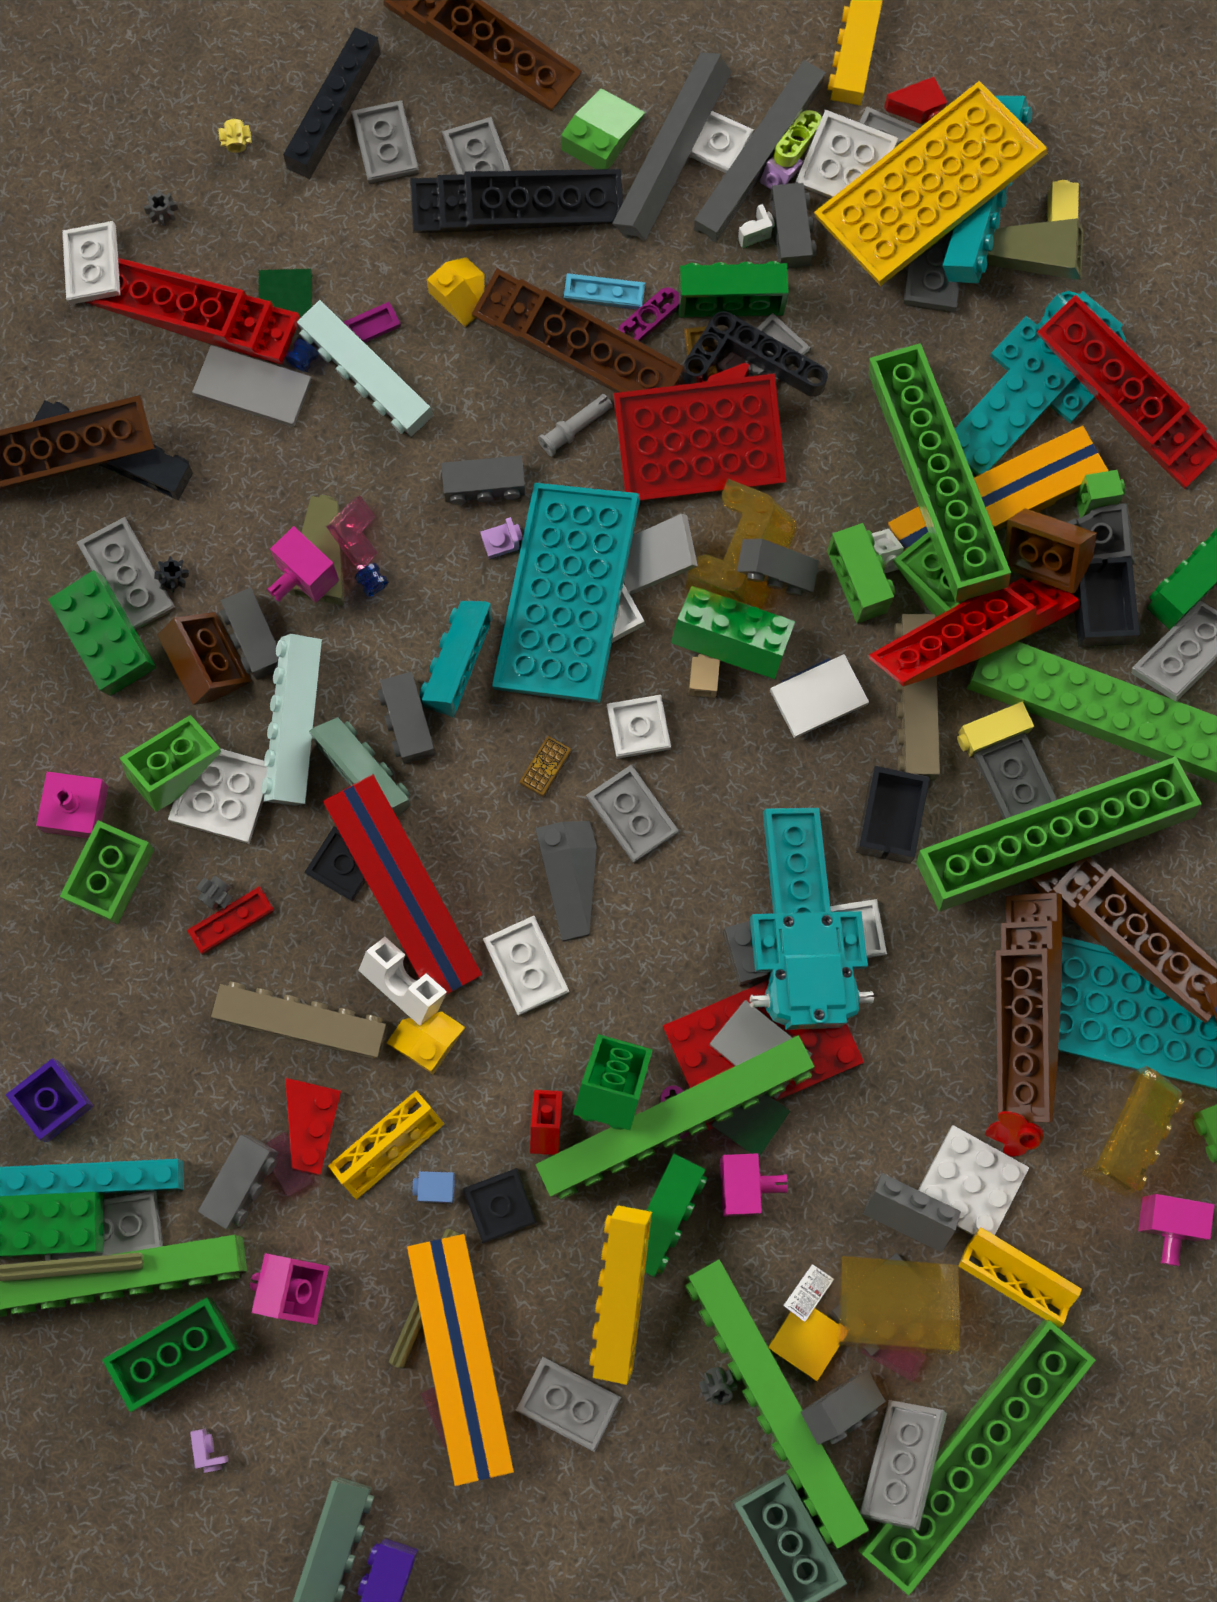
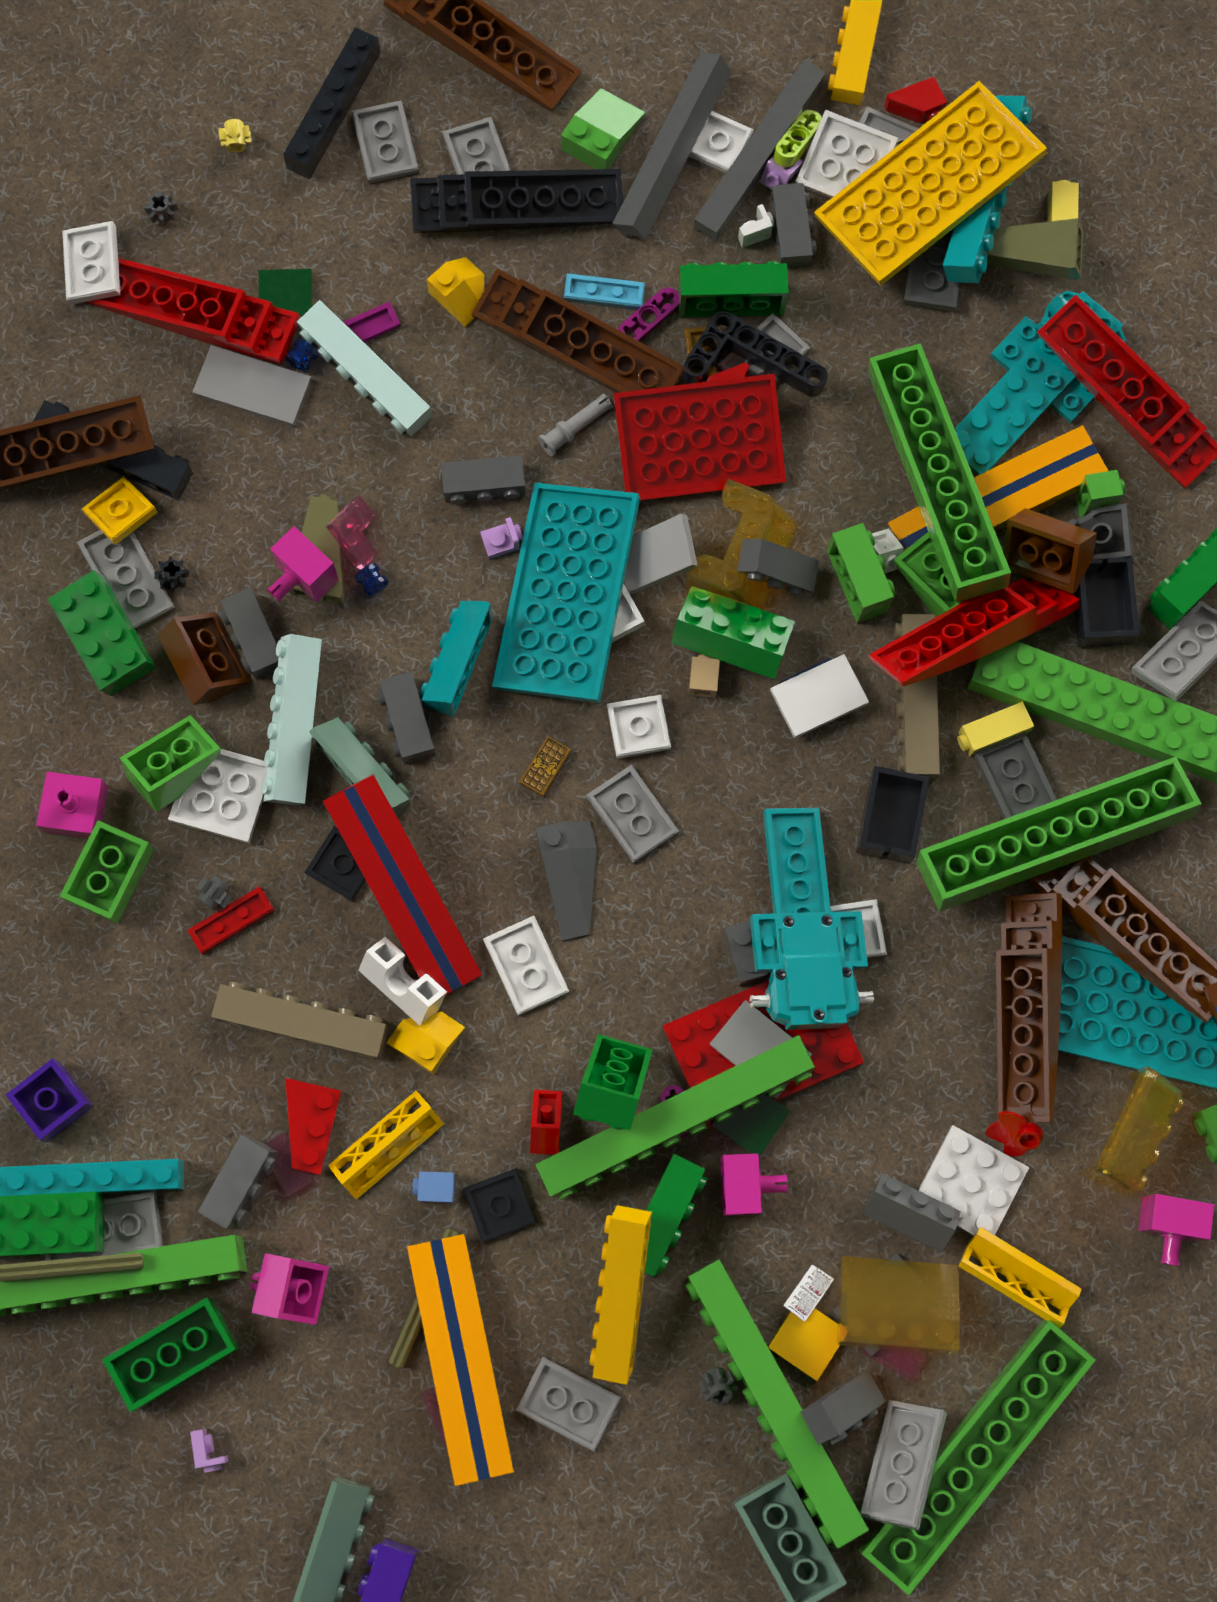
none -> yellow tile [82,476,158,545]

